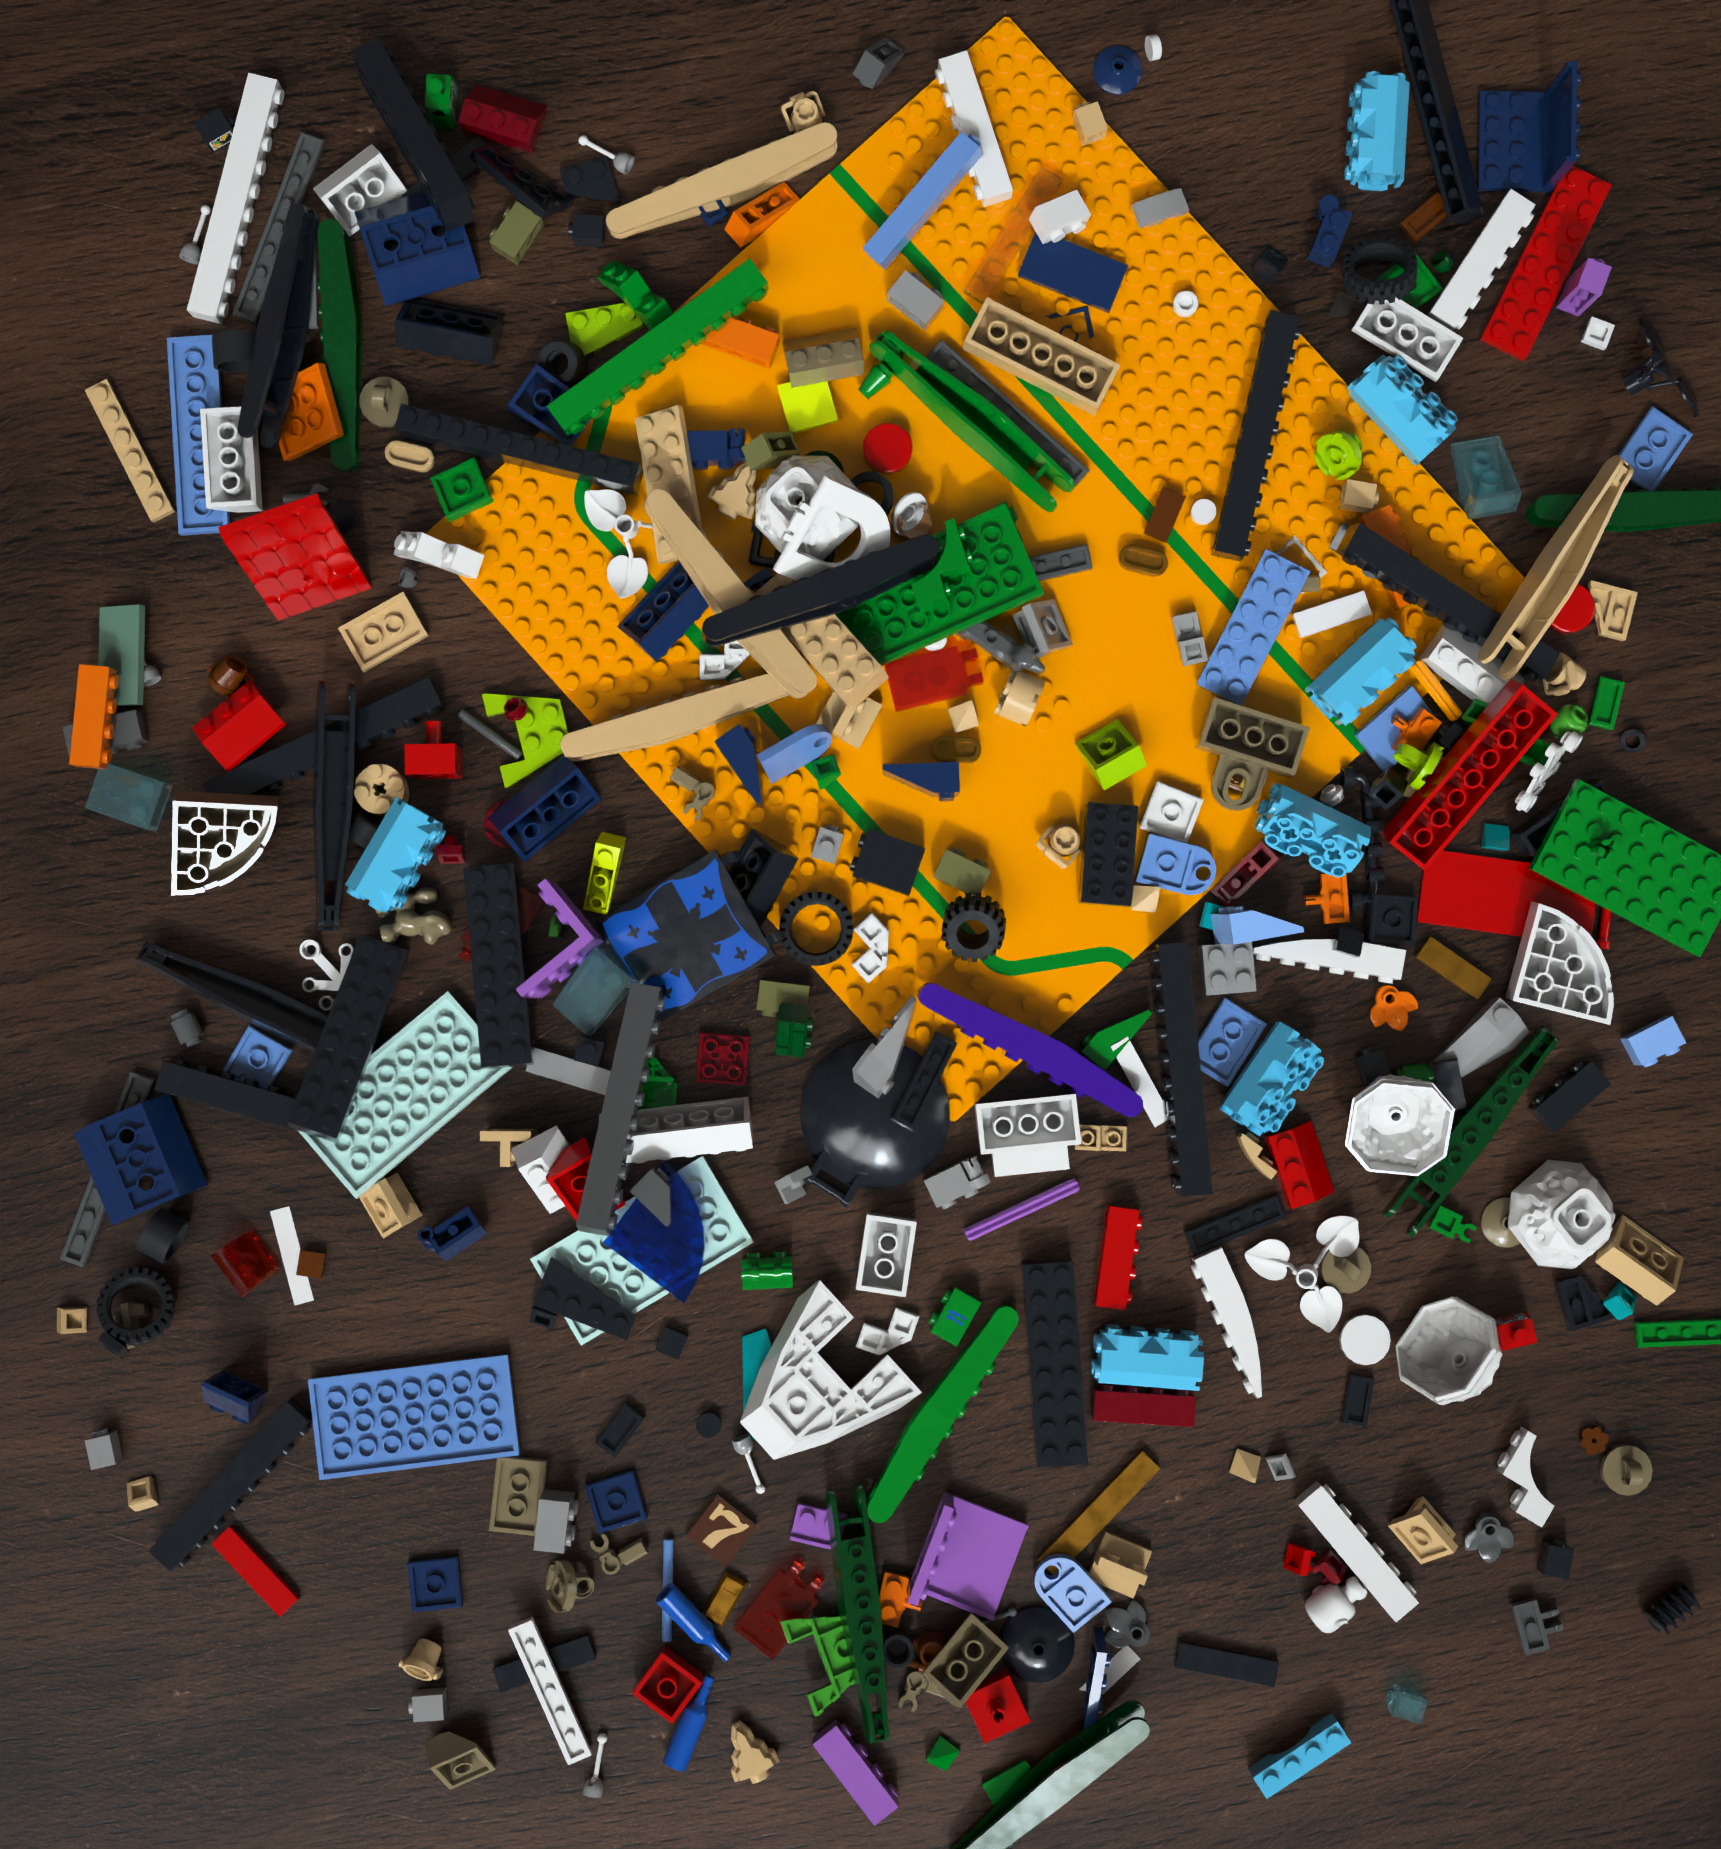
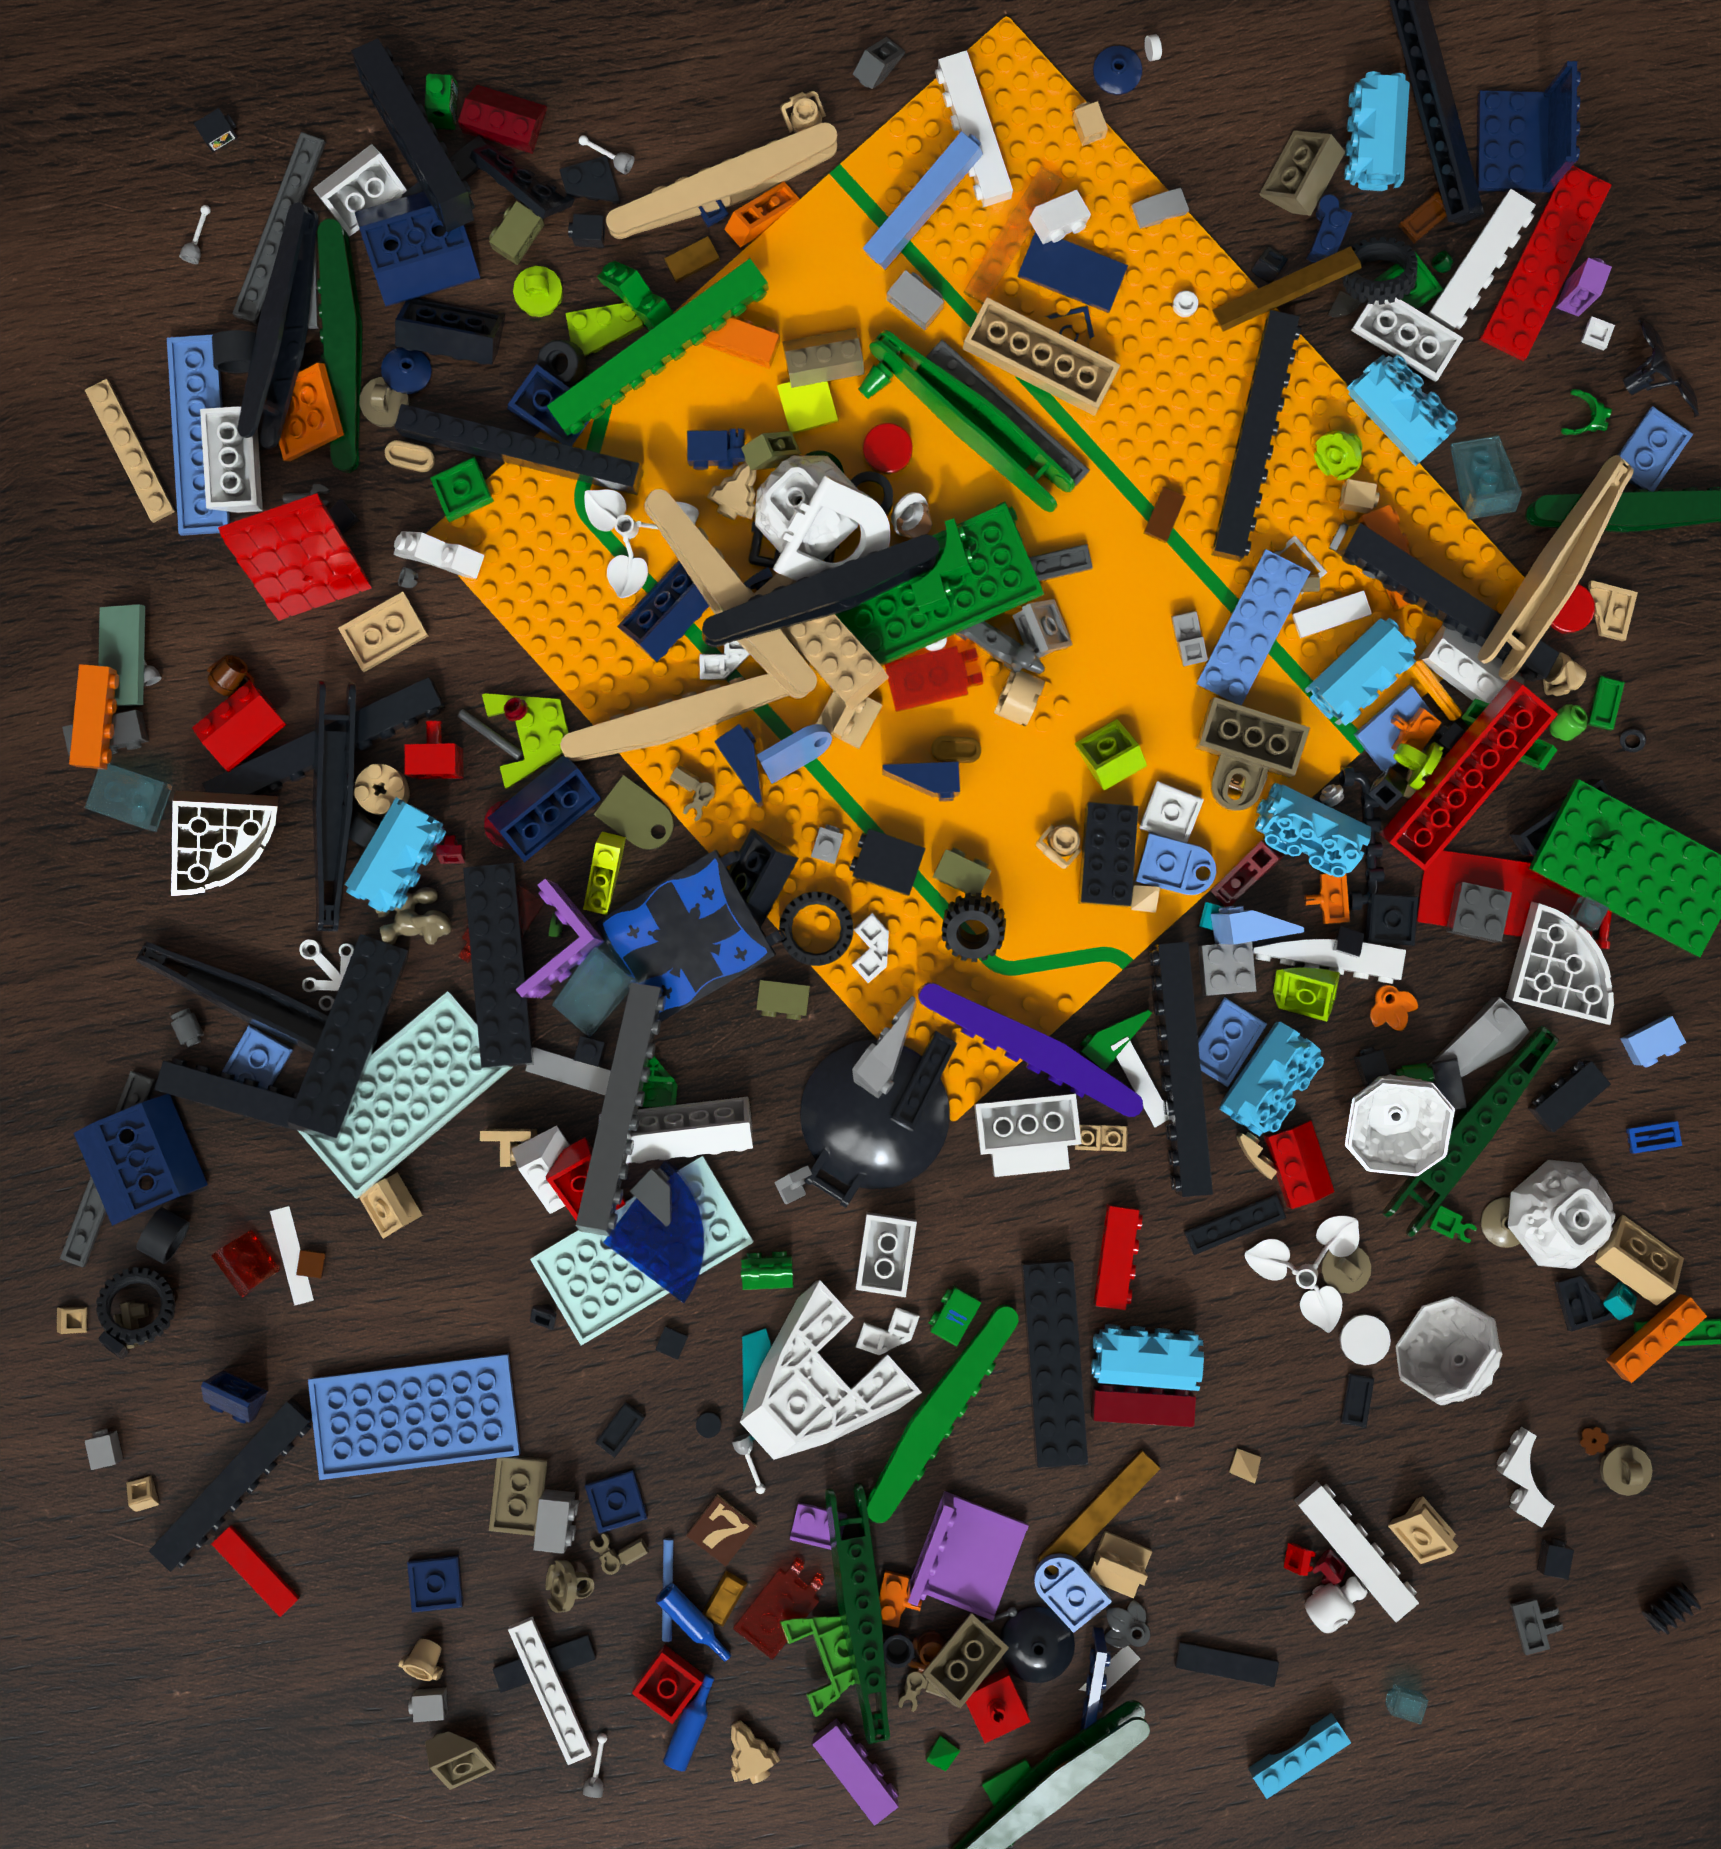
white brick [187,73,284,324] -> none
dark blue hinge [417,1206,488,1261] -> none
black wing [533,1257,637,1340] -> none
tan plate [635,405,702,564] -> none
dark red tile [696,1032,750,1086] -> none
dark green brick [775,1003,814,1058] -> none
green slope [810,754,841,790] -> none
light grey hinge [923,1156,991,1209] -> none
tan slope [948,700,979,733] -> none
medium lavender axle [964,1178,1080,1241] -> none
pearl gold tile [1118,545,1168,577] -> none
white tile [1190,499,1216,525] -> none
white slope [1190,1246,1262,1399] -> none
light grey slope [1266,1453,1296,1481] -> none
pearl gold tile [1415,936,1492,999] -> none
dark grey plate [1464,1514,1514,1563] -> none
teal slope [1481,823,1510,851] -> none
red torso [1494,1311,1537,1351] -> none
white plant [1515,731,1583,813] -> none
none -> dark blue dish [381,347,431,394]
none -> lime tile [513,266,563,317]
none -> olive tile [594,775,674,850]
none -> pearl gold tile [664,236,720,283]
none -> pearl gold tile [1212,246,1362,332]
none -> dark tan slope [1259,131,1345,216]
none -> lime slope [1273,967,1340,1022]
none -> dark grey brick [1446,882,1512,943]
none -> green helmet [1561,389,1612,435]
none -> clear light blue brick [1569,896,1609,931]
none -> orange brick [1606,1294,1707,1383]
none -> blue tile [1626,1121,1682,1154]

